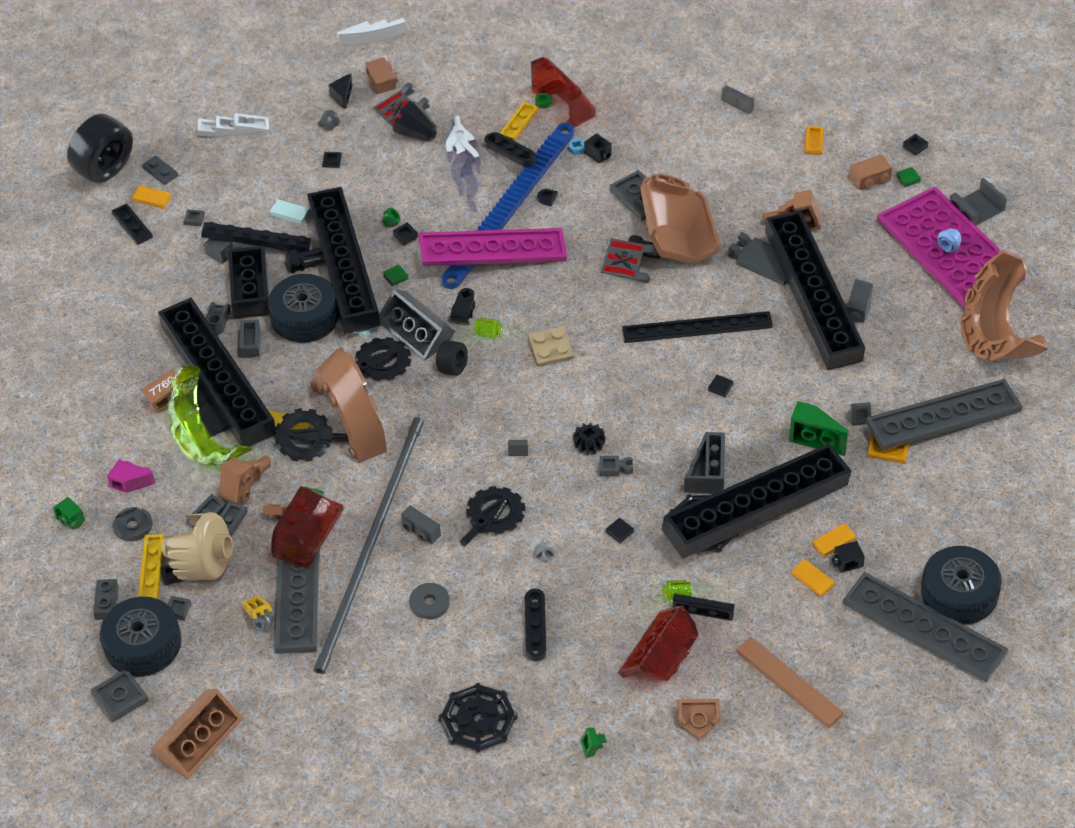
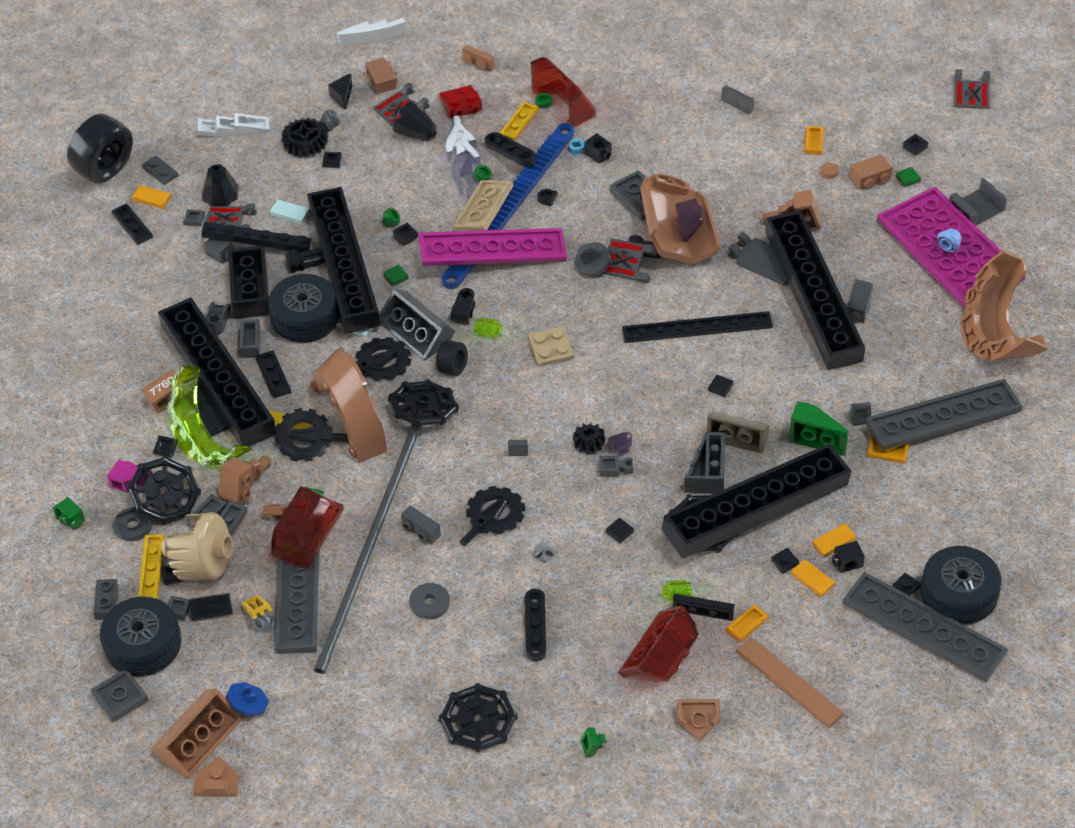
none -> black plate [127,456,201,525]
none -> black tile [153,435,178,458]
none -> black plate [189,592,233,620]
none -> nougat plate [193,756,239,797]
none -> black cone [202,164,239,206]
none -> dark grey flag [206,203,257,228]
none -> blue piece [226,682,269,716]
none -> black tile [256,350,292,398]
none -> black gear [281,117,328,158]
none -> black plate [387,379,459,428]
none -> red plate [439,84,482,119]
none -> tan tile [453,180,513,231]
none -> nougat plate [462,45,495,72]
none -> green tile [473,165,492,182]
none -> dark grey tile [575,242,611,277]
none -> clear purple cone [607,432,633,455]
none -> clear purple slope [675,198,705,242]
none -> dark tan slope [707,412,770,453]
none -> light orange tile [726,604,769,643]
none -> black plate [771,548,799,574]
none -> nougat tile [821,163,839,179]
none -> black plate [892,572,921,596]
none -> flag [954,69,990,109]

